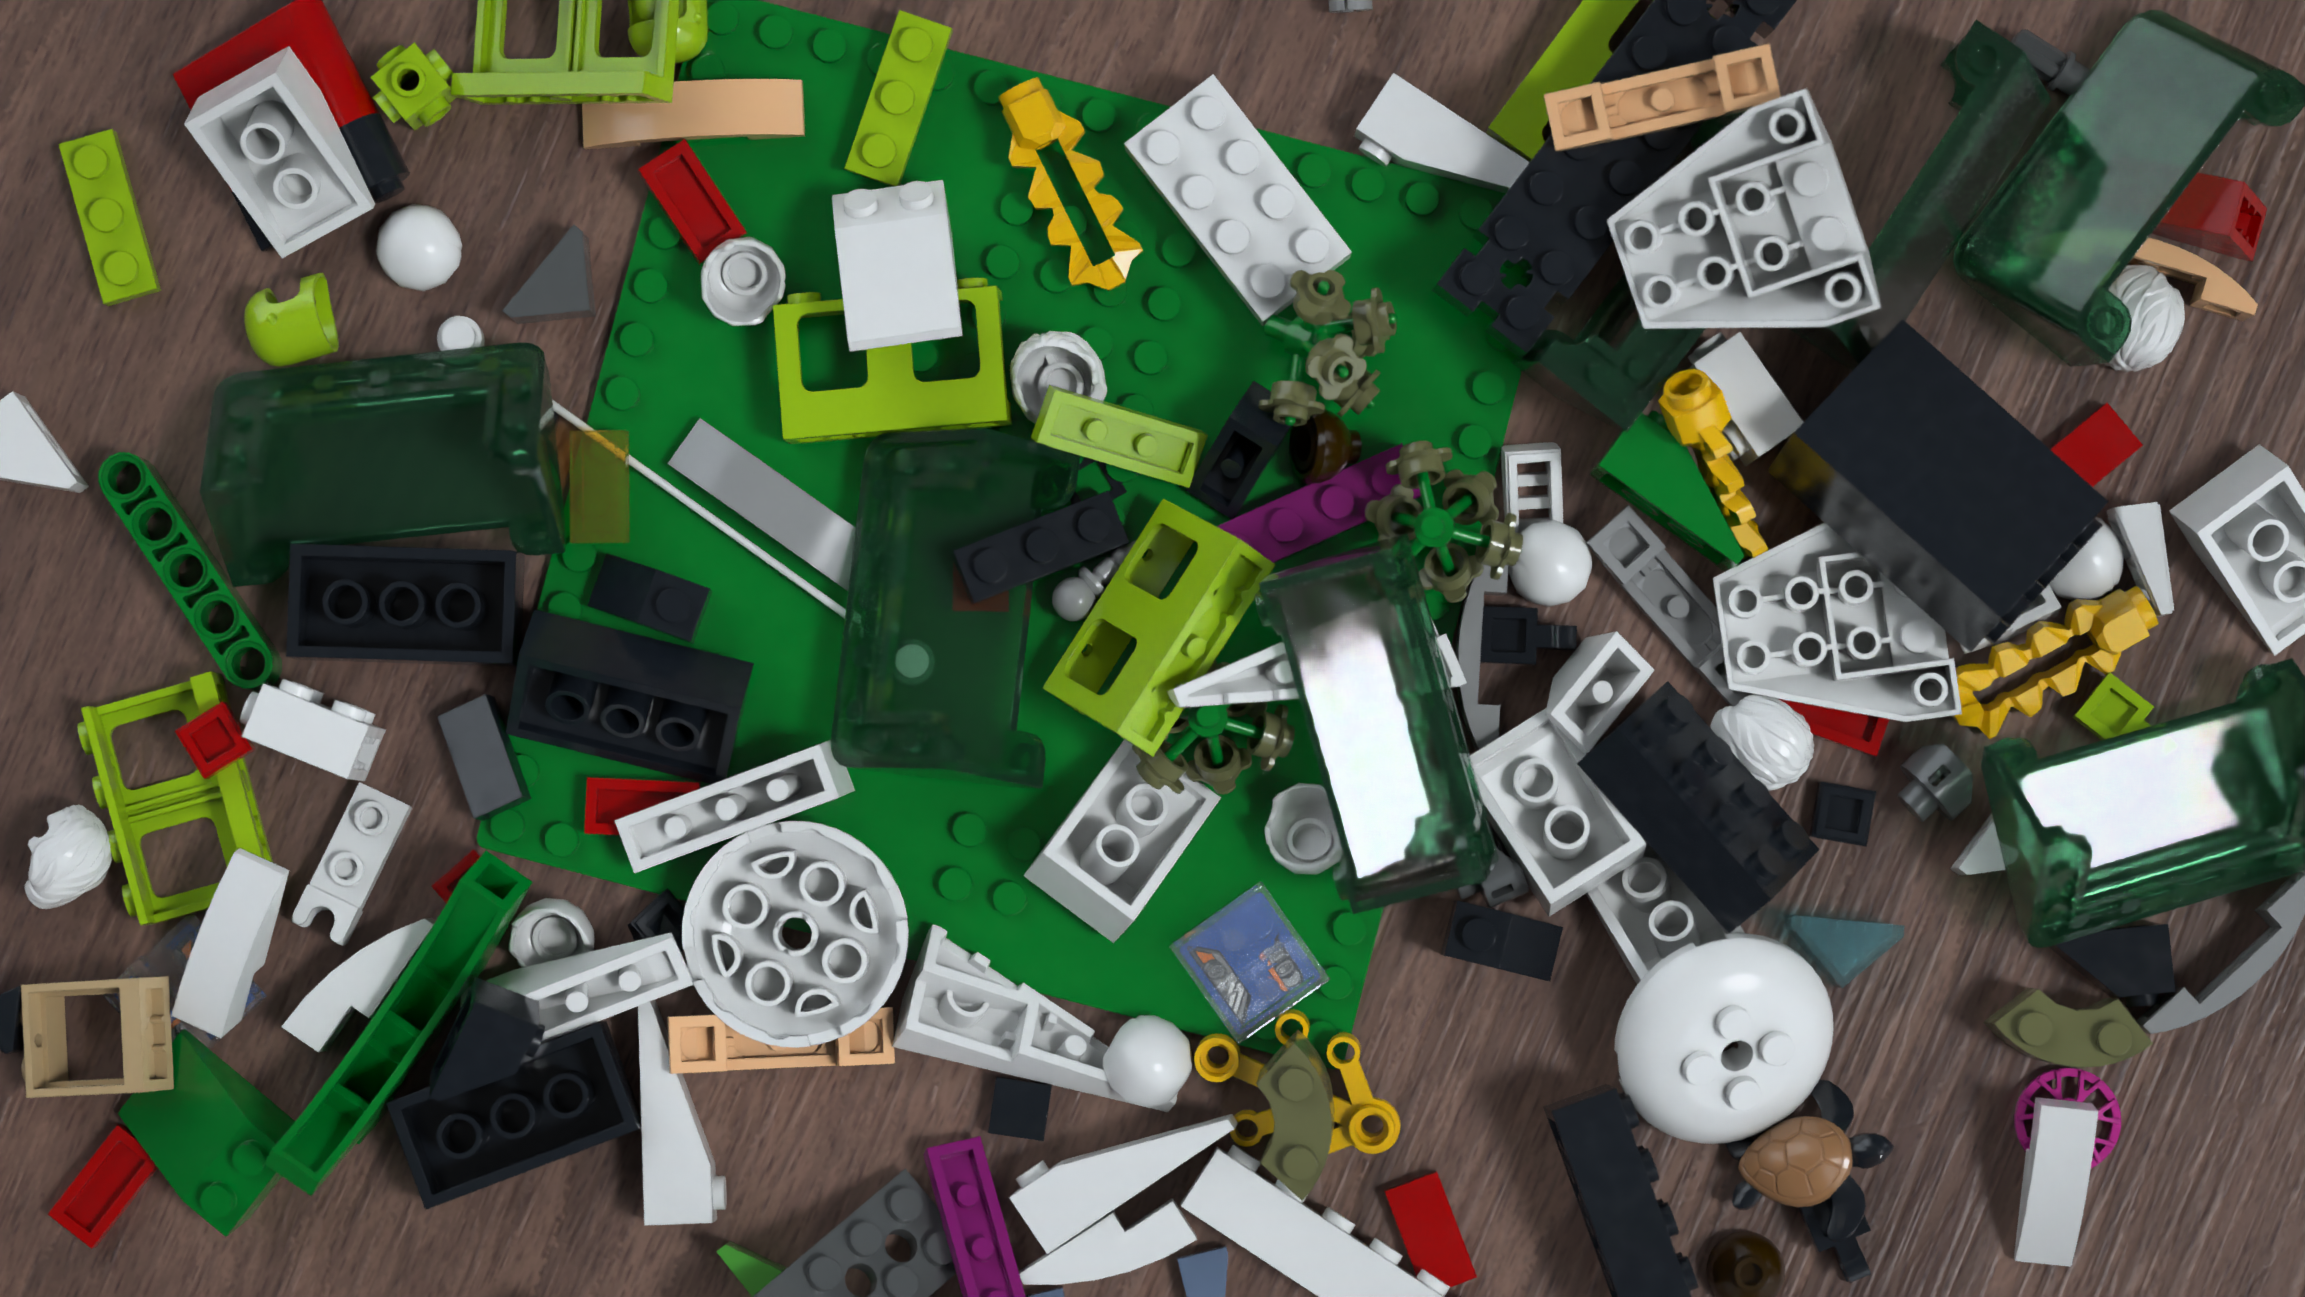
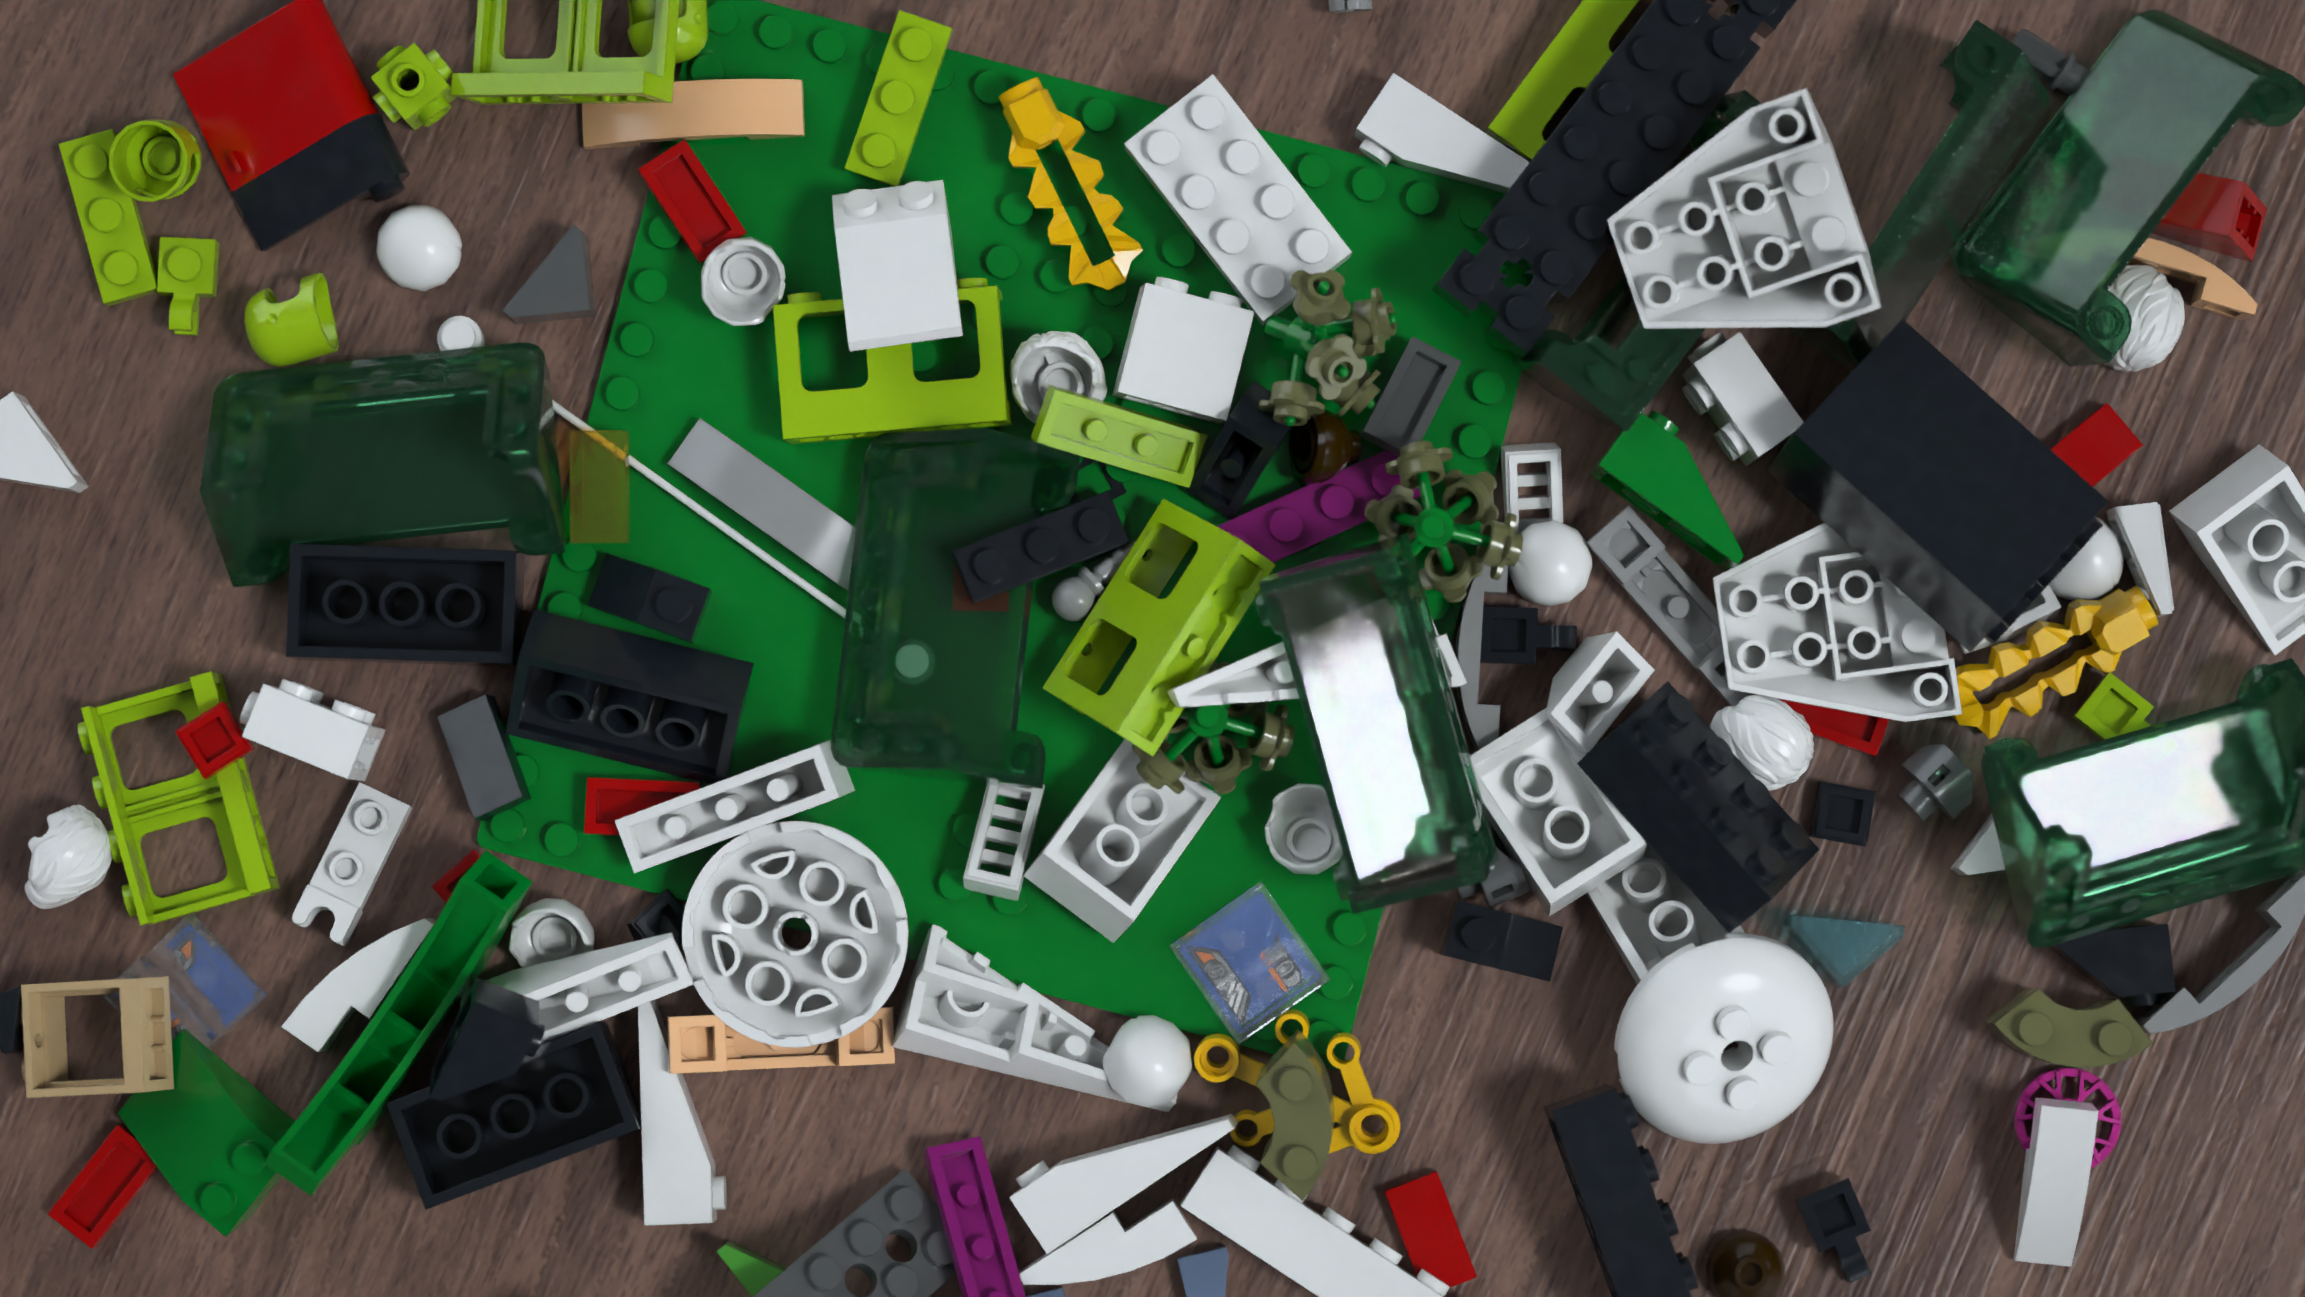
green beam [98,452,282,691] -> none
white slope [171,848,289,1038] -> none
white slope [184,46,375,258] -> none
black tile [988,1077,1052,1141] -> none
light nougat slope [1544,44,1781,151] -> none
yellow sword [1658,369,1768,559] -> none
animal [1725,1080,1894,1242] -> none
none -> lime helmet [109,119,202,202]
none -> lime plate [157,237,220,336]
none -> white slope [963,772,1045,901]
none -> white brick [1112,277,1254,424]
none -> dark grey tile [1360,336,1462,457]

